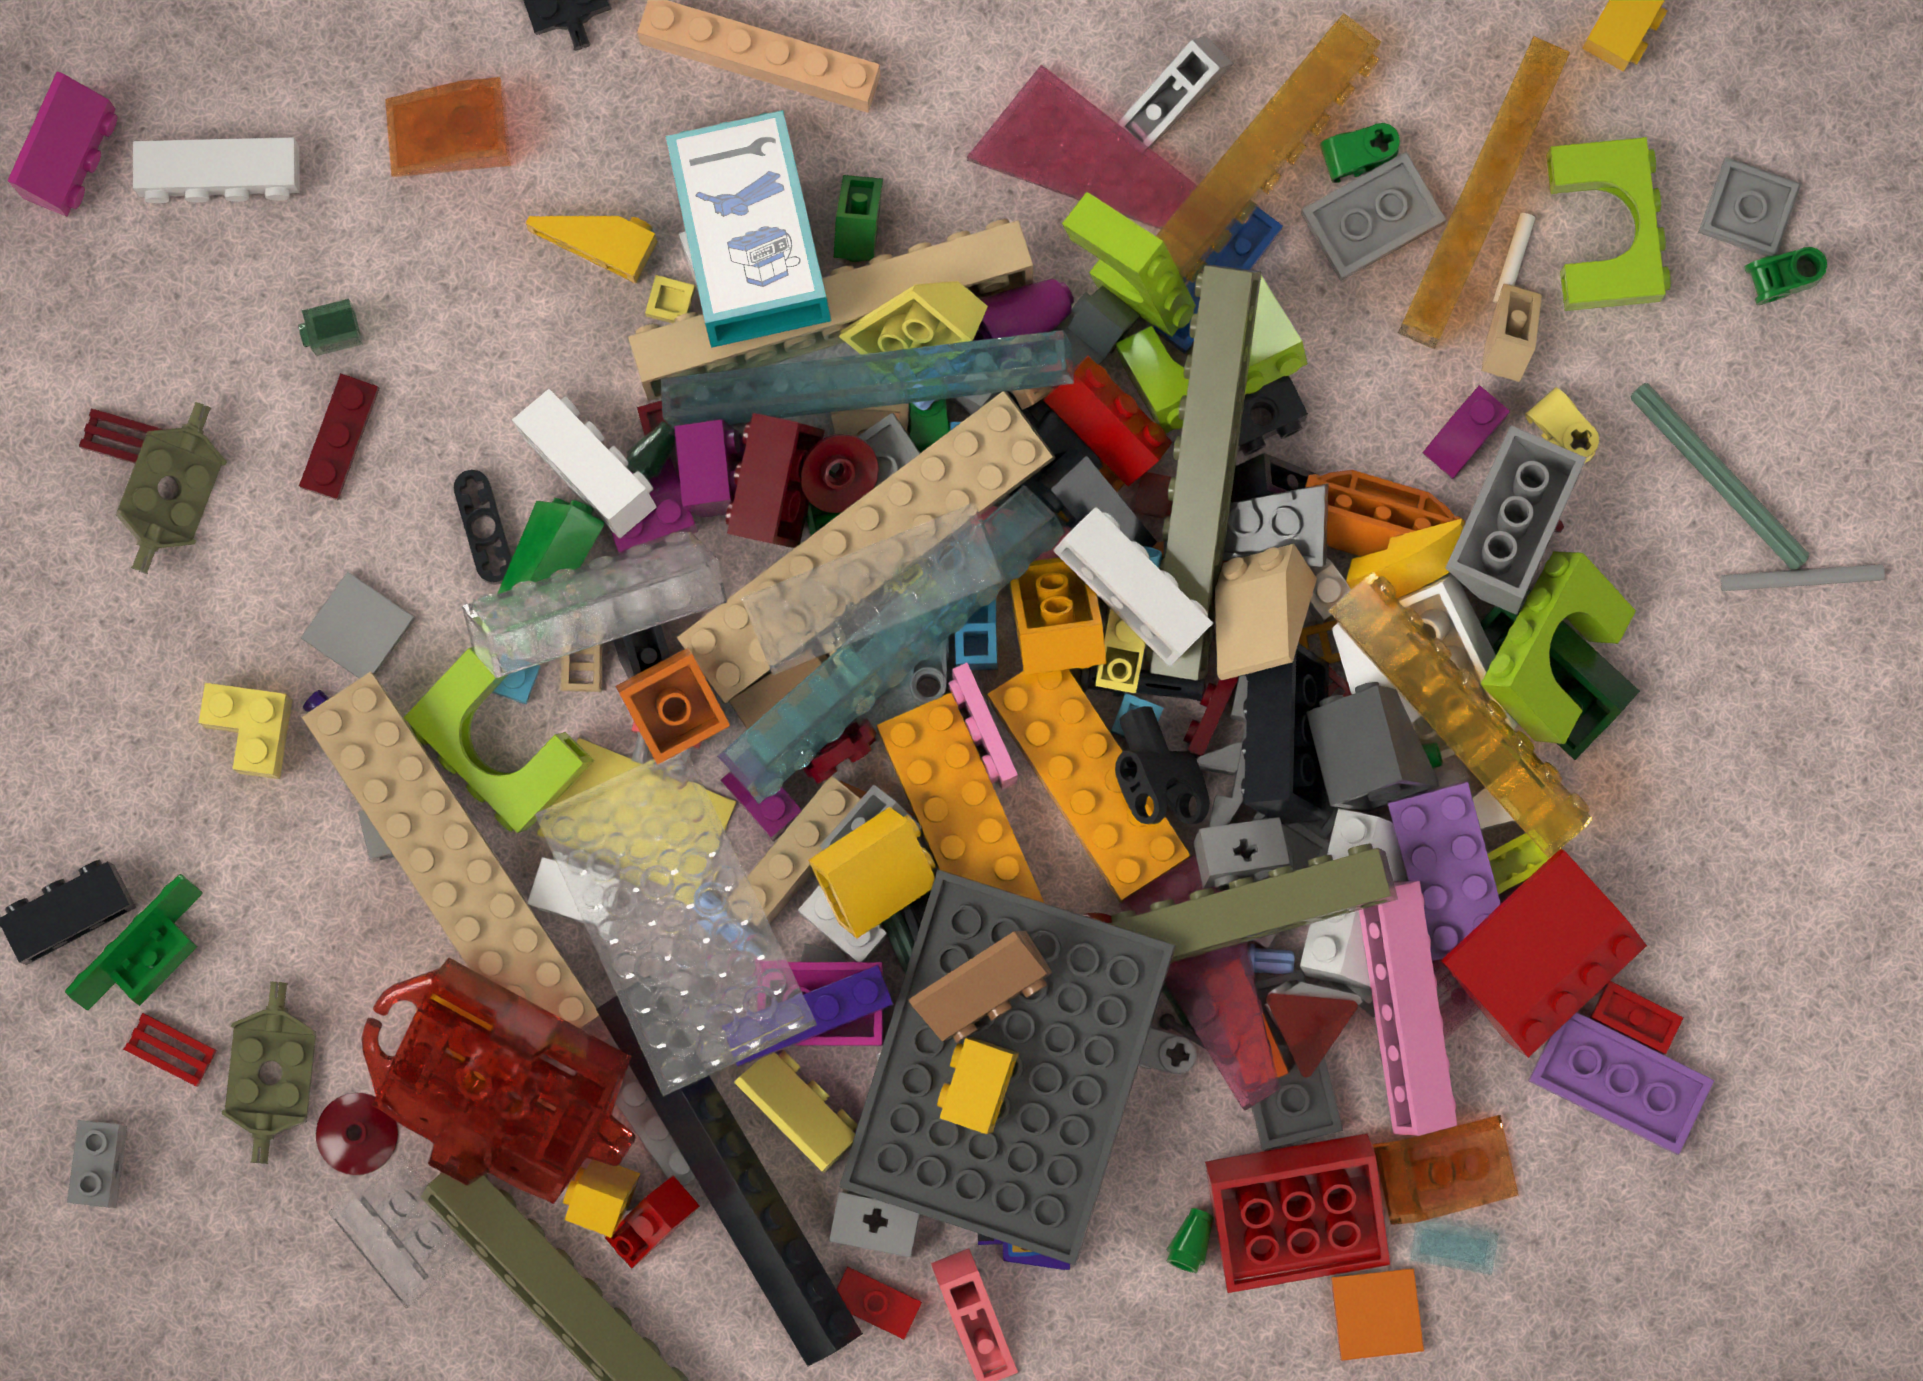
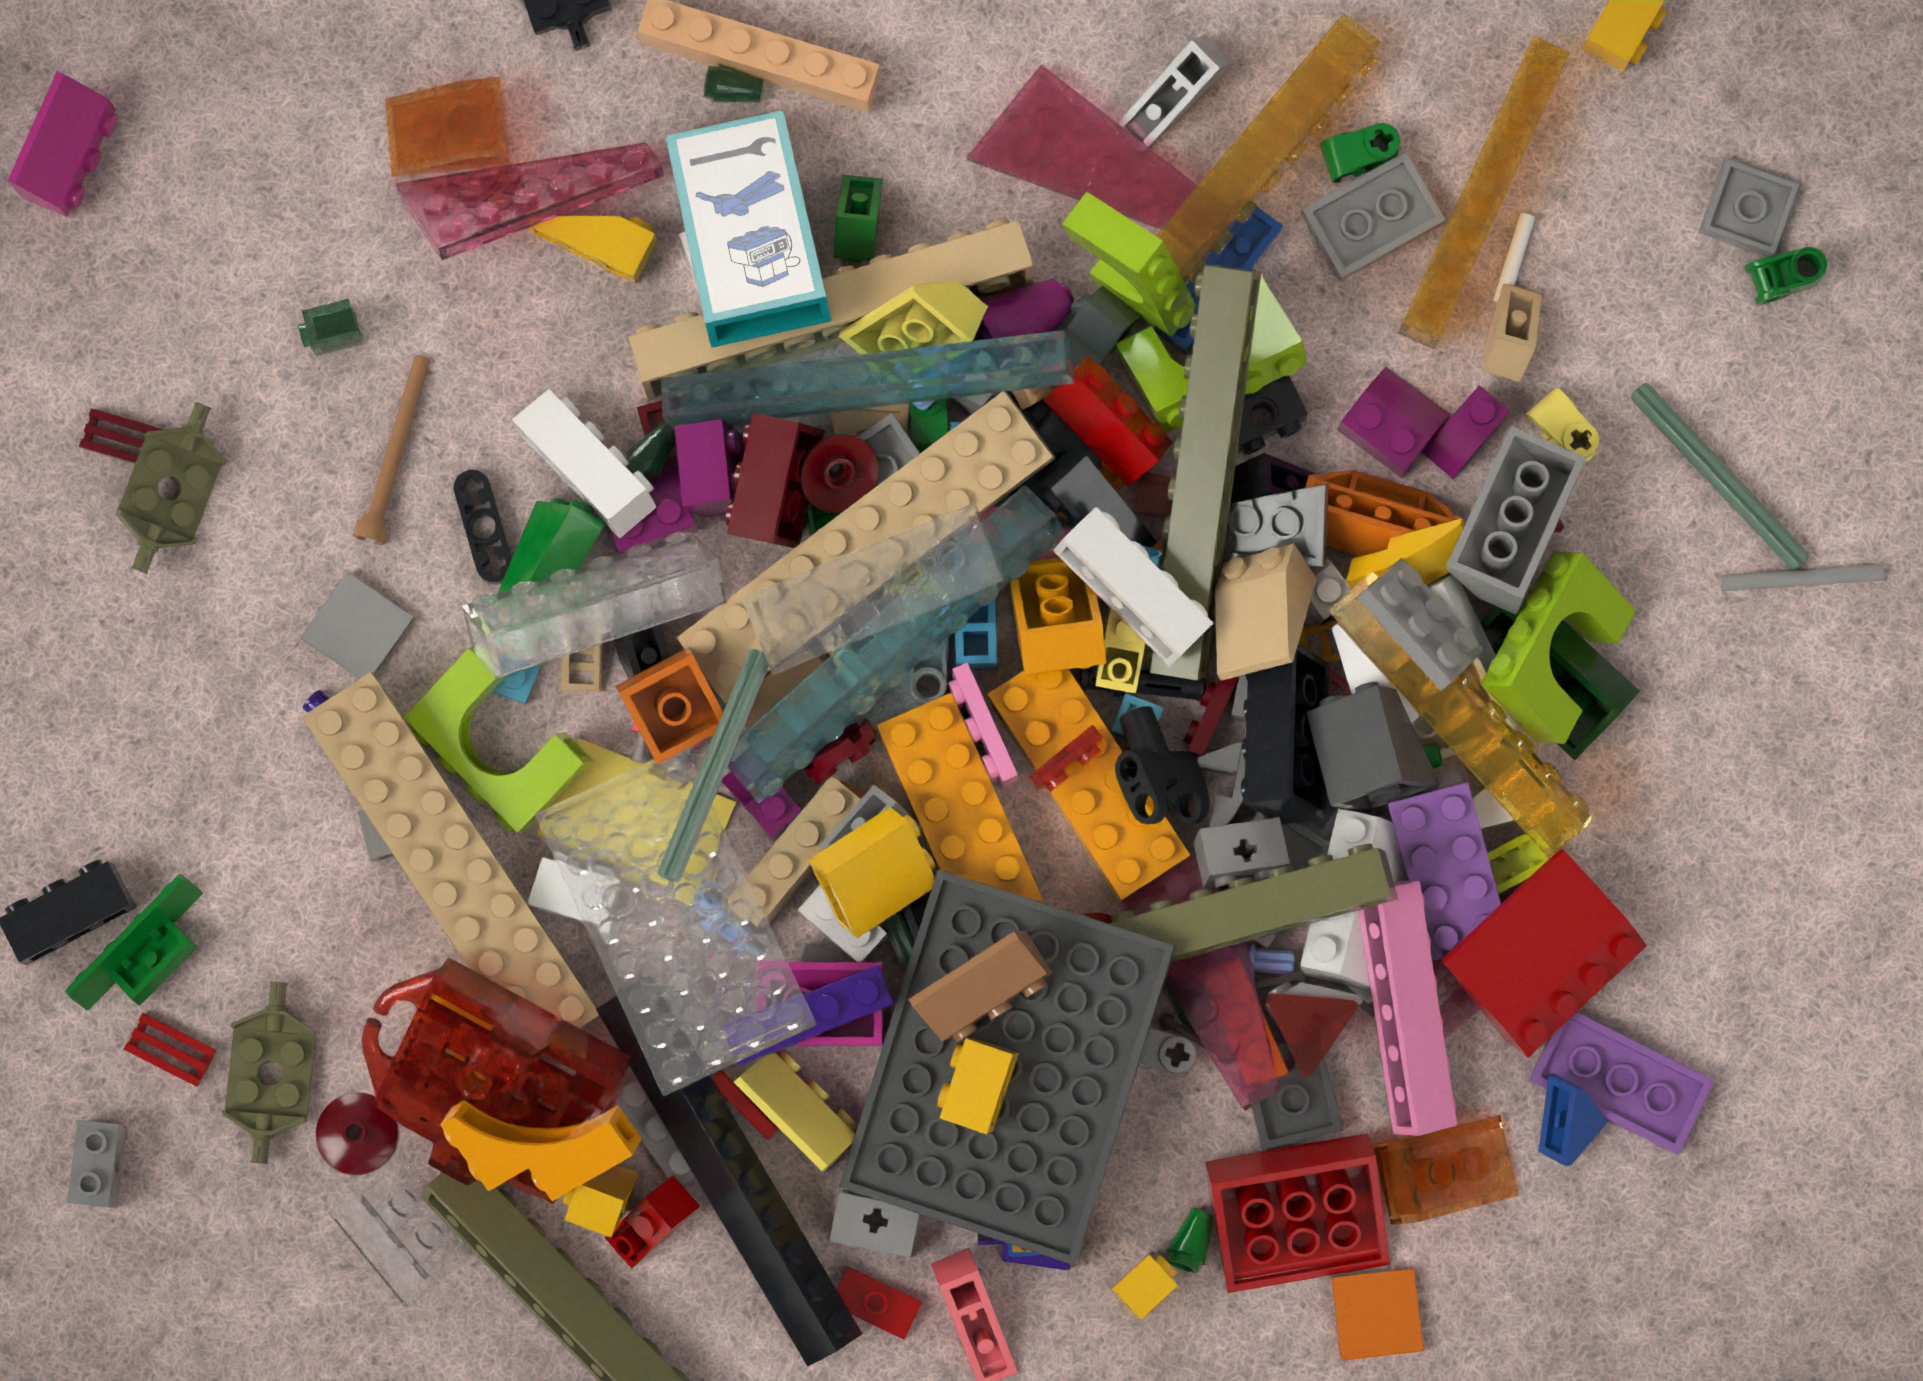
white brick [133,137,300,204] -> none
light yellow brick [198,683,293,779] -> none
dark red plate [299,373,380,501] -> none
light yellow plate [645,275,695,323] -> none
clear light blue tile [1409,1219,1499,1275] -> none
lime arch [1546,137,1671,311] -> none
red plate [1590,981,1684,1055] -> none
none -> medium nougat piece [353,355,430,545]
none -> clear pink wing [396,142,664,261]
none -> light orange arch [440,1100,642,1202]
none -> sand green axle [658,649,771,882]
none -> clear green cone [703,63,763,103]
none -> red tile [711,1071,779,1141]
none -> clear red plate [1028,725,1103,794]
none -> yellow brick [1110,1254,1178,1320]
none -> magenta slope [1337,366,1450,478]
none -> light grey plate [1357,558,1485,691]
none -> blue slope [1538,1074,1608,1166]

